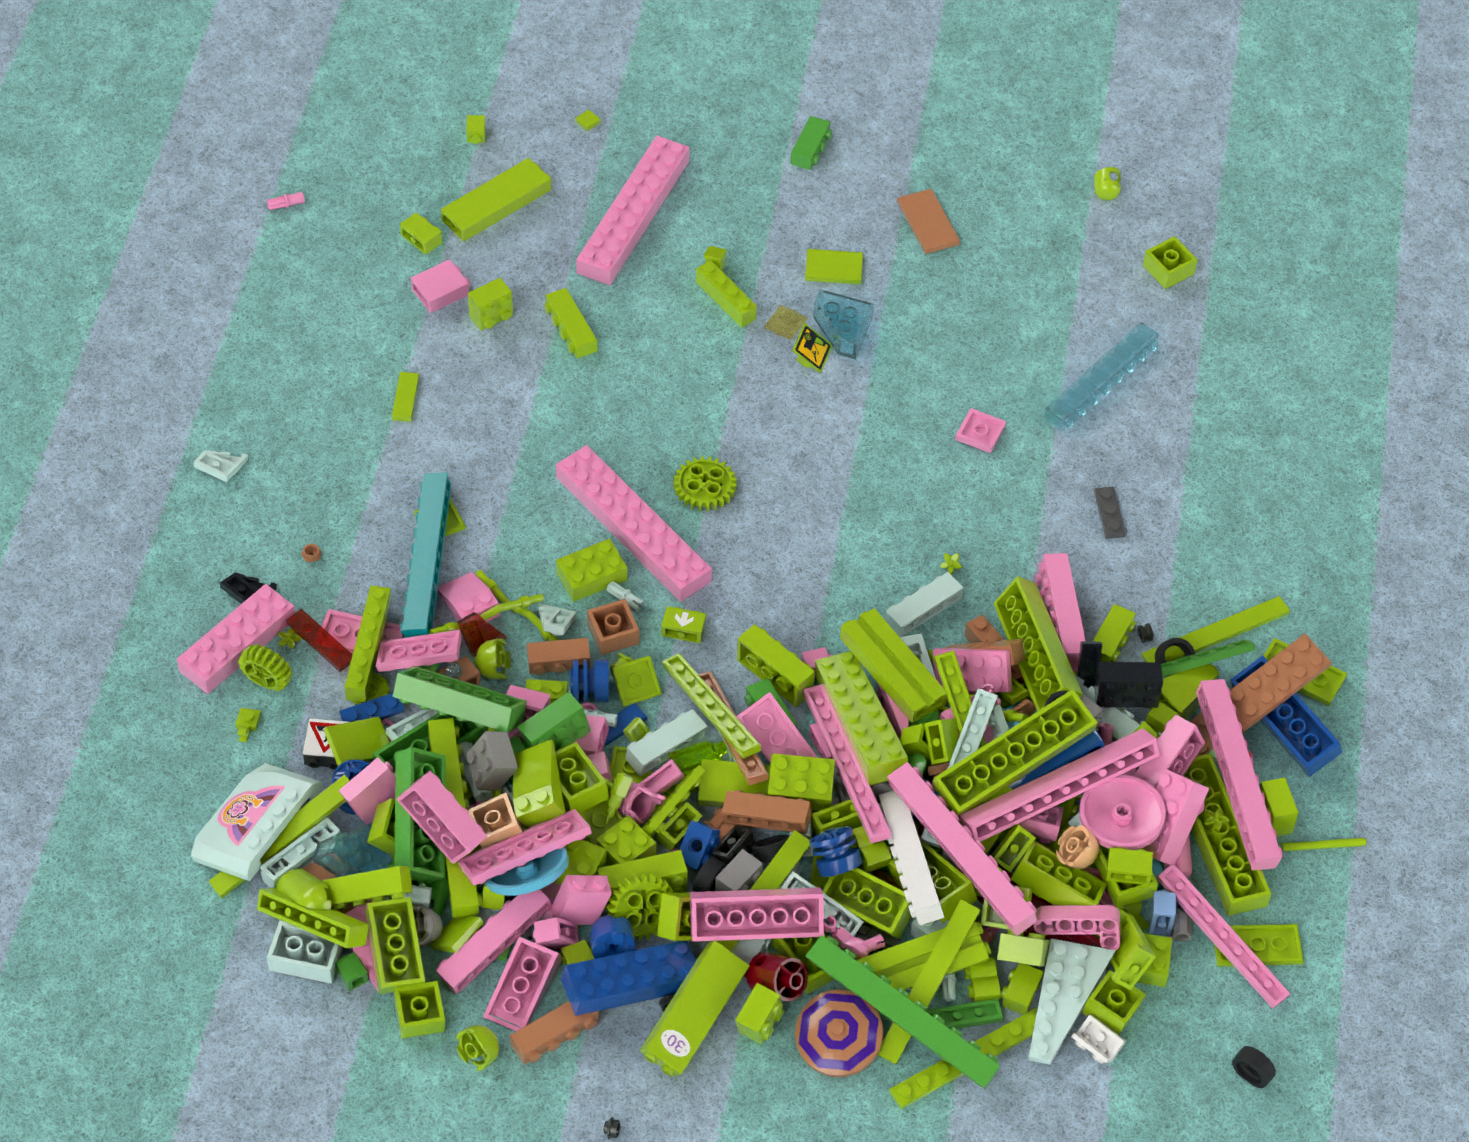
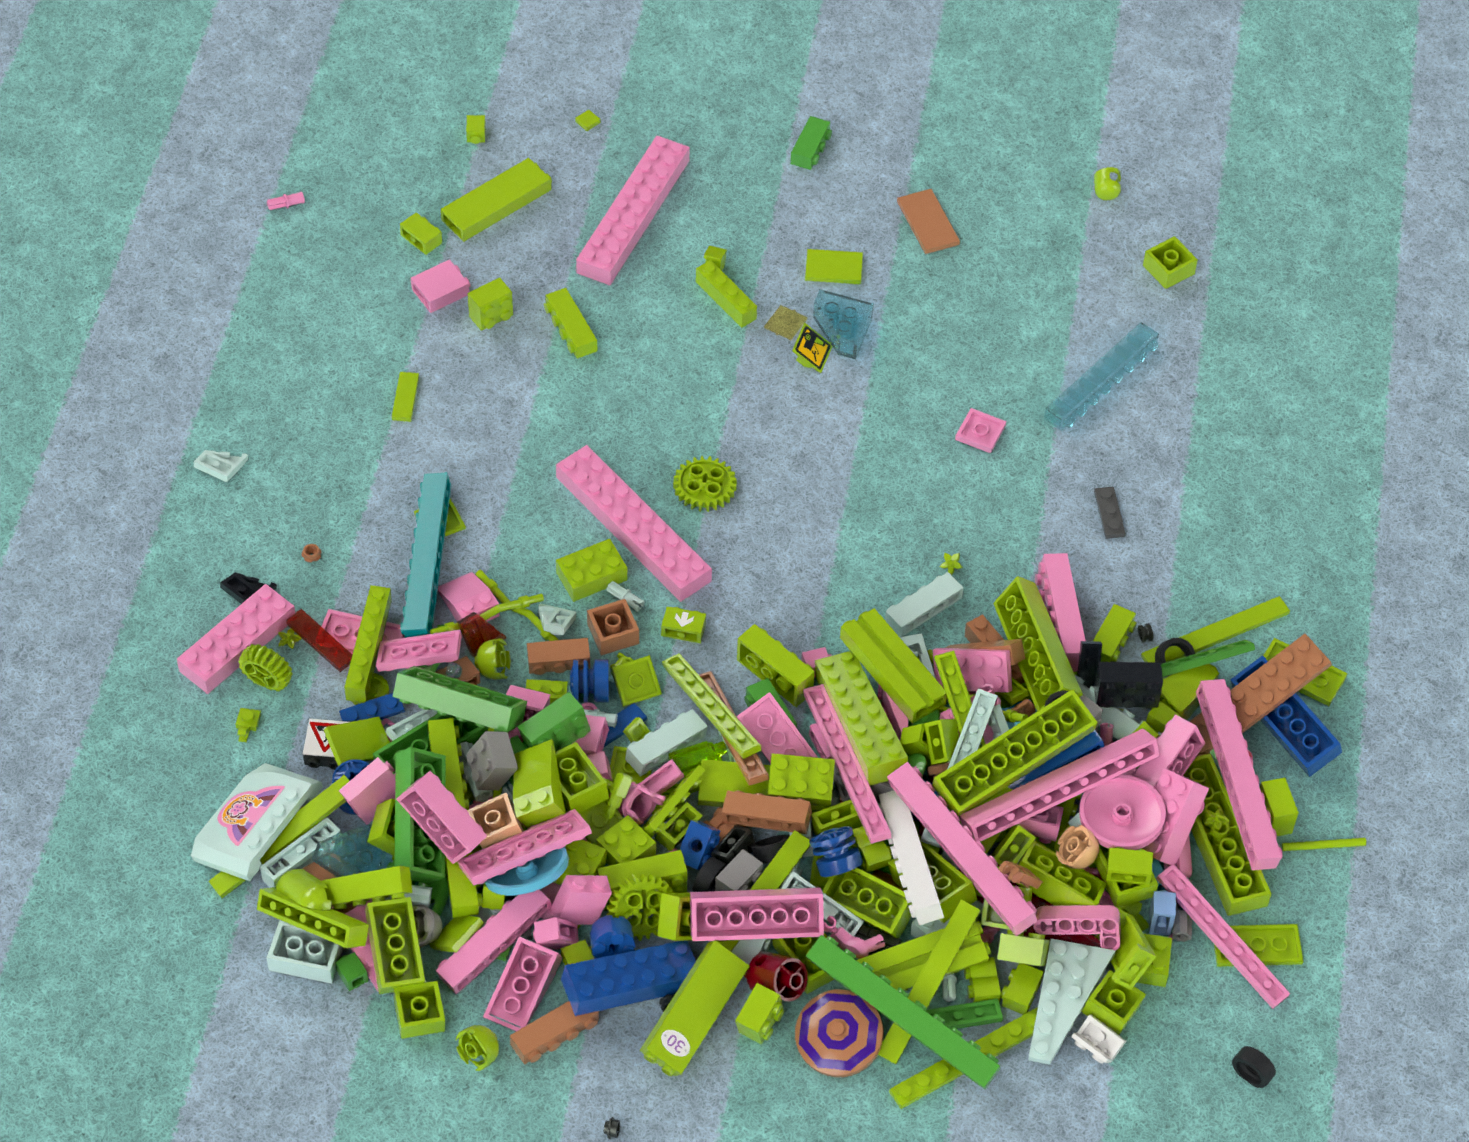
none -> nougat hinge [999,860,1043,889]

